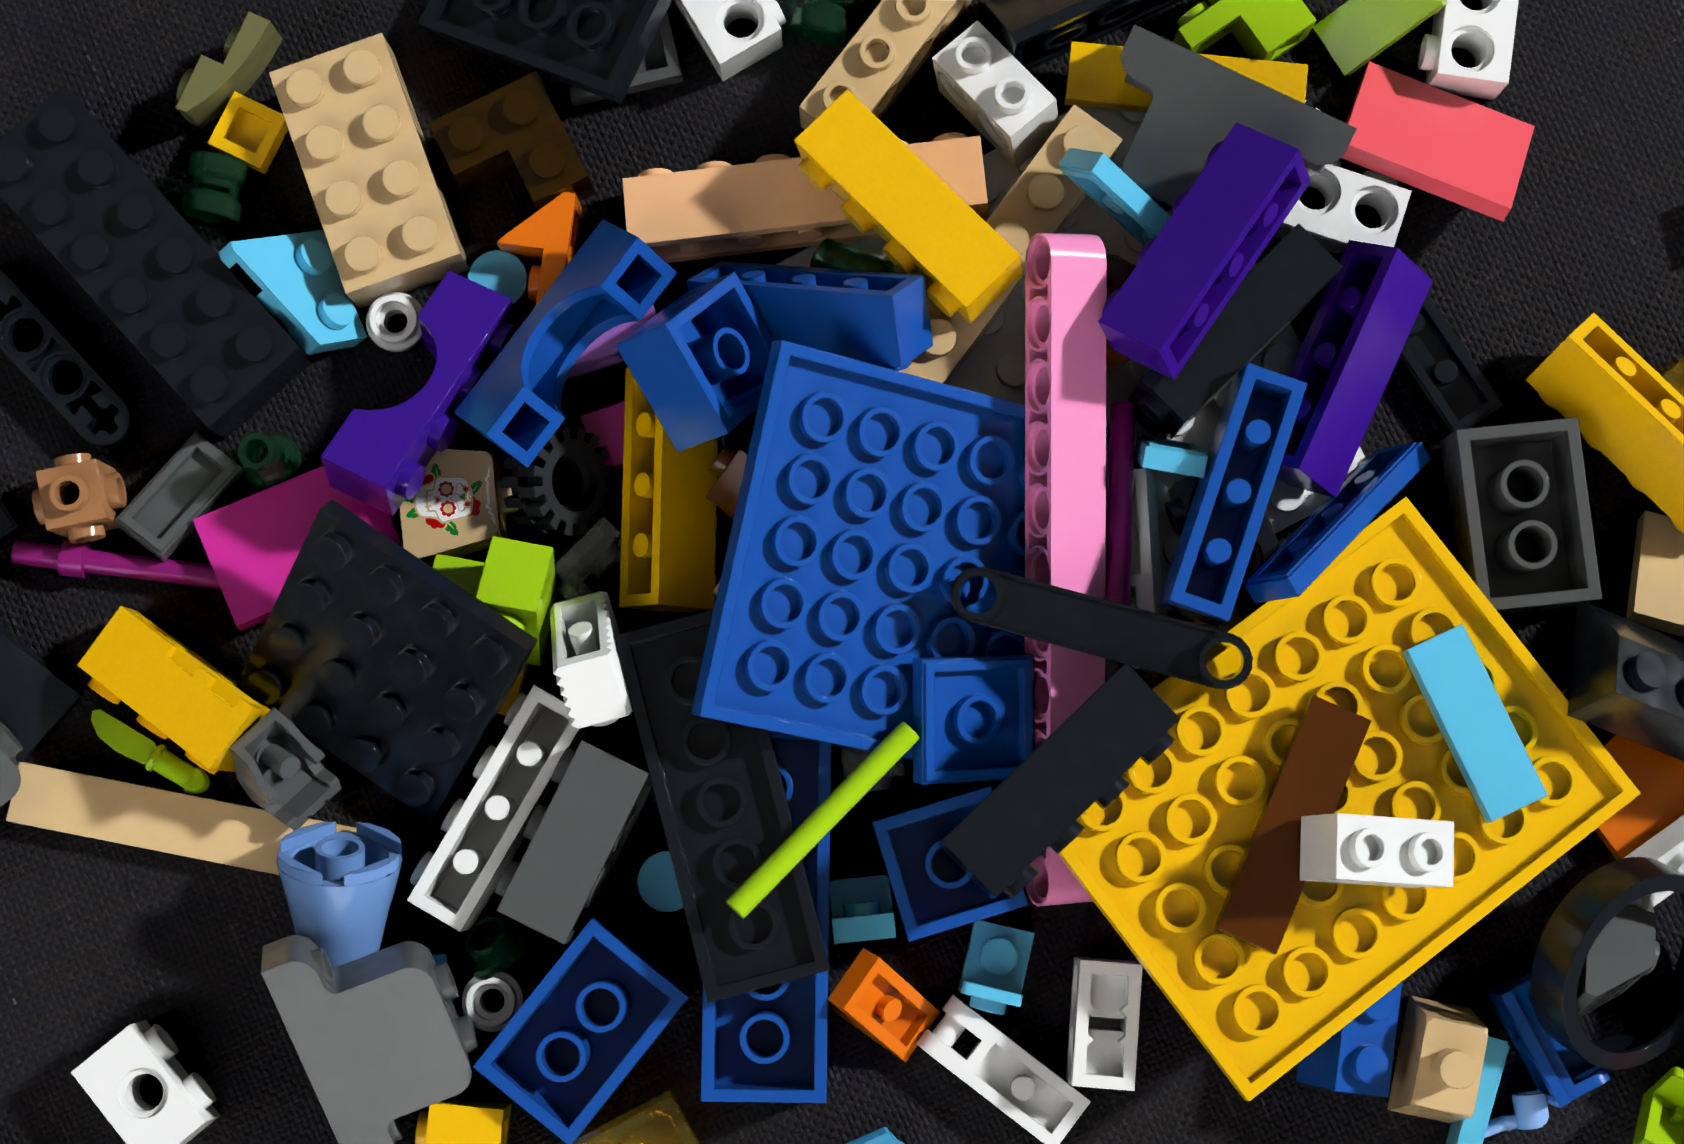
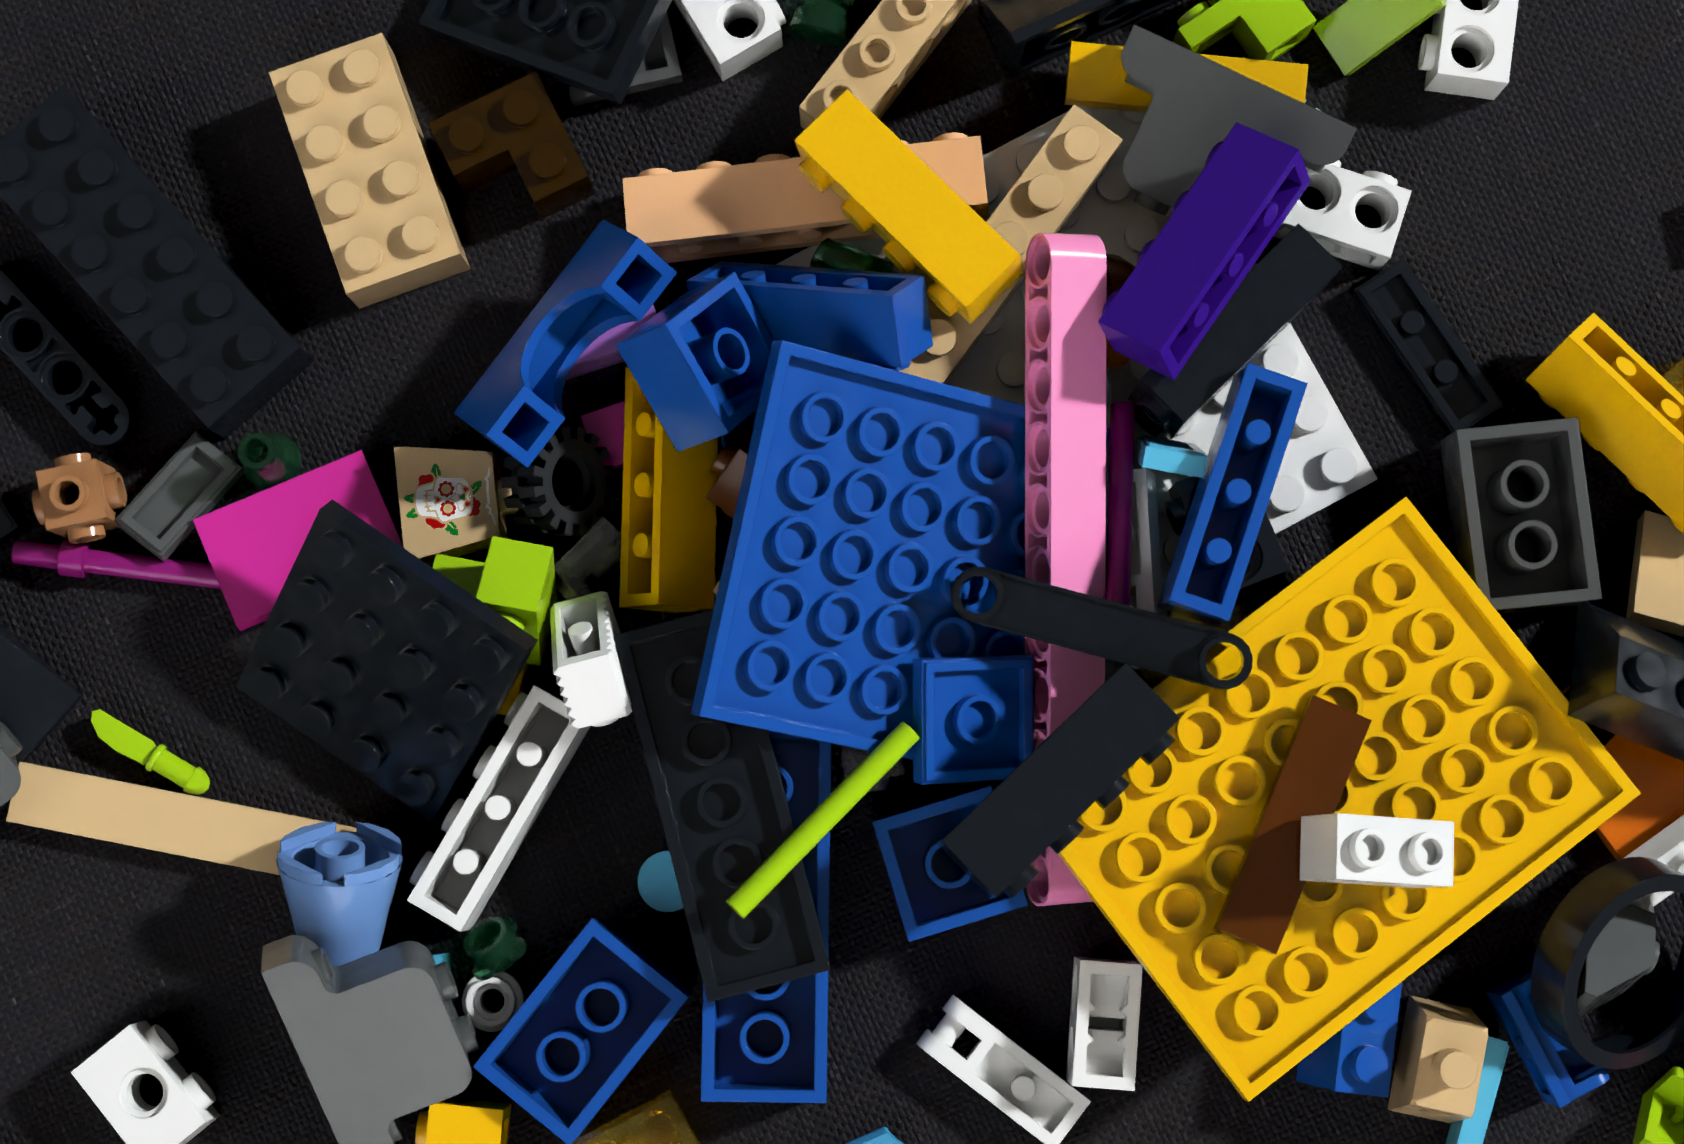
yellow wedge [77,606,272,775] -> none
olive slope [175,11,283,128] -> none
clear green wheel [179,151,250,226] -> none
yellow plate [207,91,288,174] -> none
medium azure wing [218,230,367,355] -> none
dark grey hand [230,707,342,831] -> none
dark purple arch [321,271,518,516] -> none
white plate [366,292,423,352] -> none
medium azure tile [468,250,529,309] -> none
dark grey brick [495,740,653,944] -> none
orange slope [497,192,582,306] -> none
orange slope [828,948,940,1062] -> none
medium azure bracket [830,875,896,944] -> none
white brick [932,20,1059,168] -> none
medium azure bracket [958,920,1035,1015] -> none
medium azure tile [1058,148,1171,247] -> none
blue tile [1244,441,1430,603] -> none
dark purple brick [1277,240,1433,498] -> none
coral tile [1341,61,1535,222] -> none
medium azure tile [1402,624,1548,823] -> none
light blue hand [1484,1090,1549,1138] -> none

